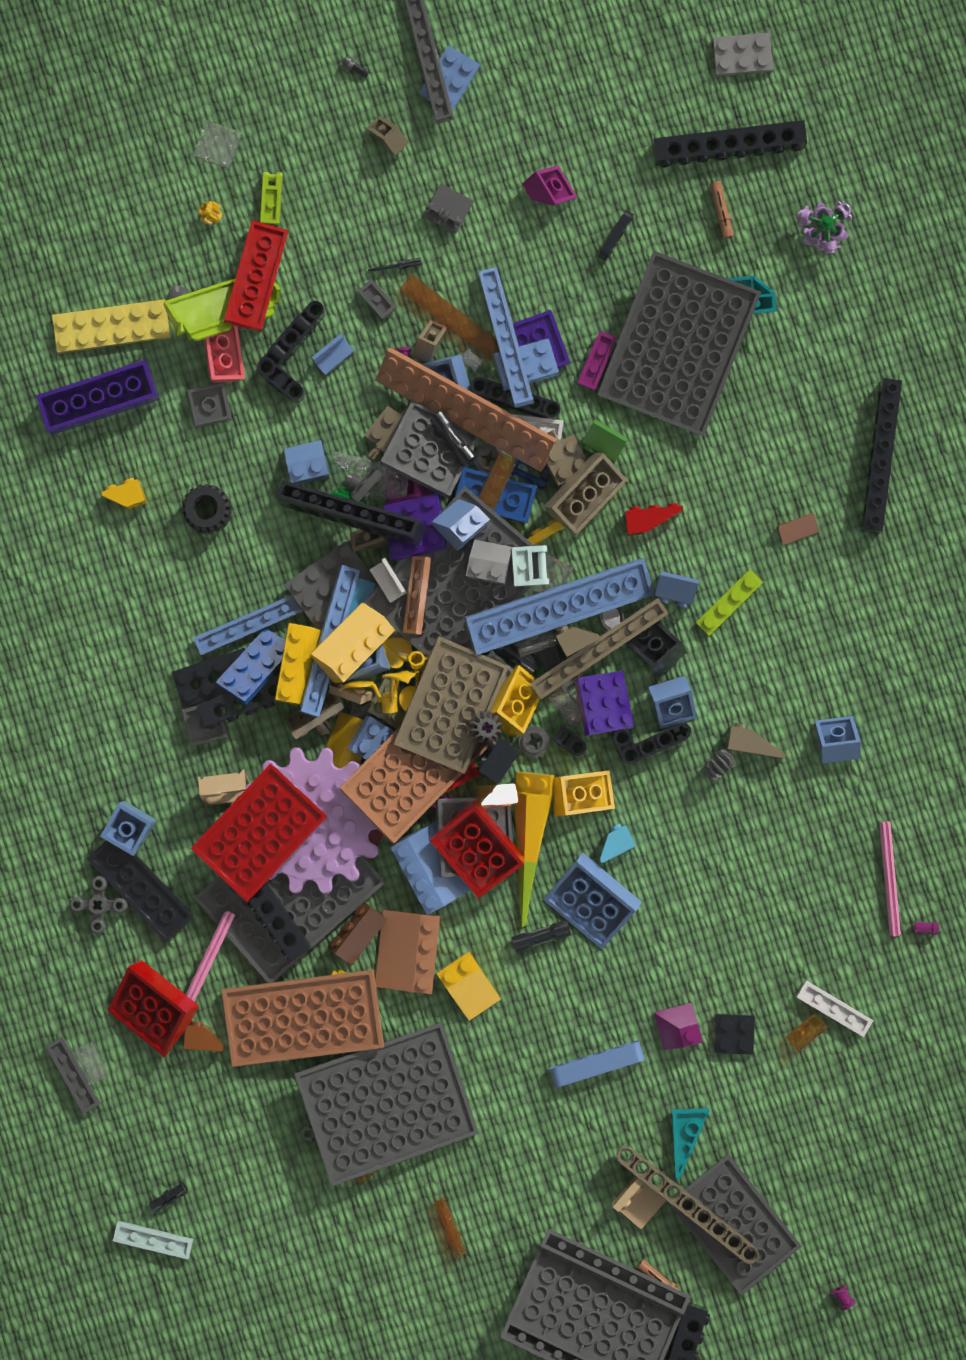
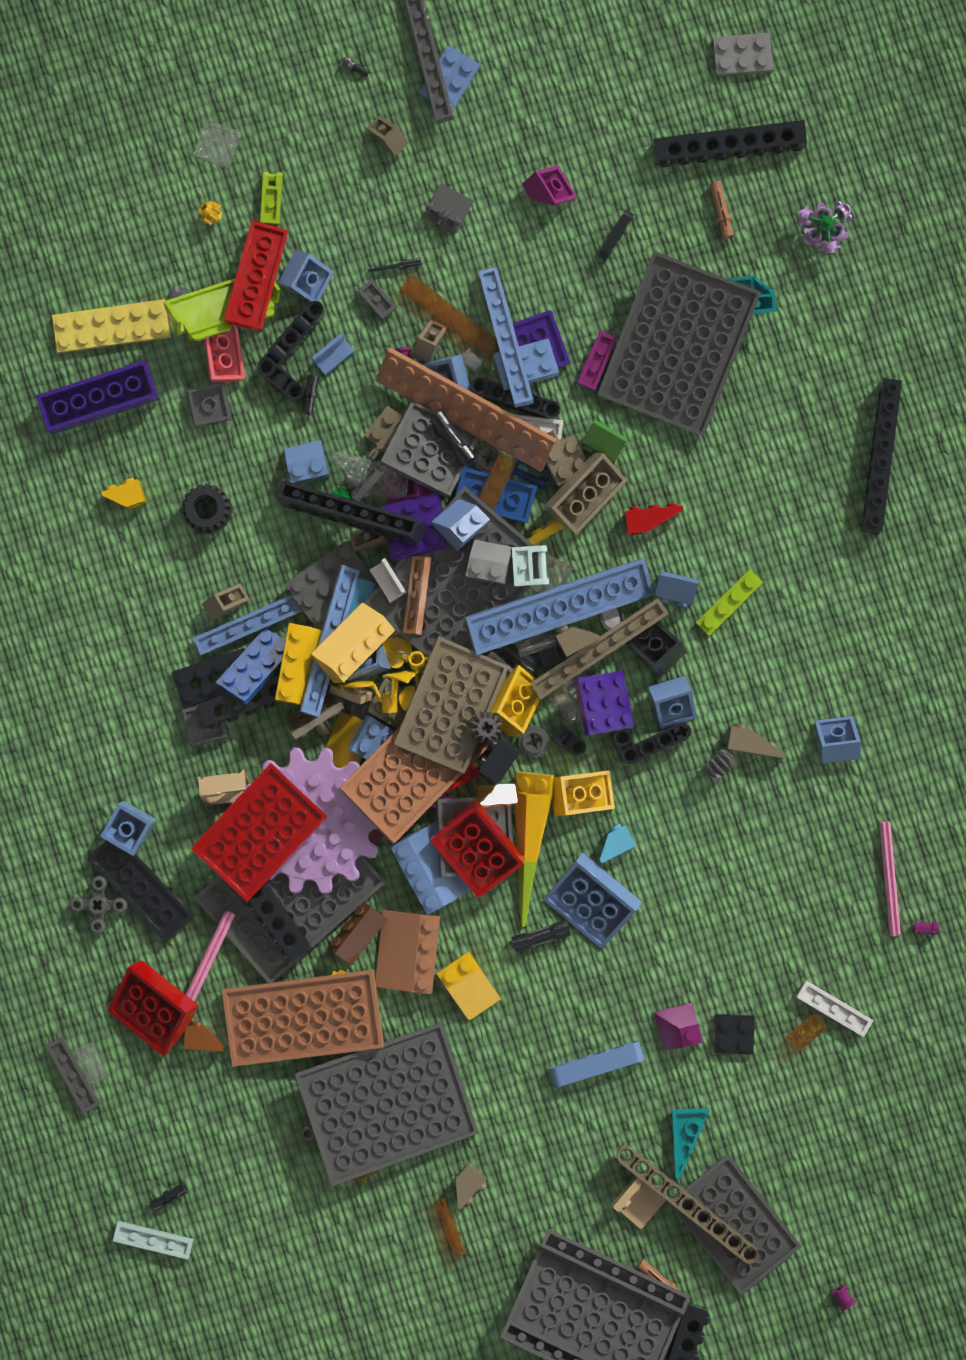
dark orange slope [776,513,819,545] -> none
none -> dark tan slope [202,583,250,620]
none -> medium blue slope [278,250,334,302]
none -> black pin [301,375,320,415]
none -> dark tan slope [456,1162,486,1209]

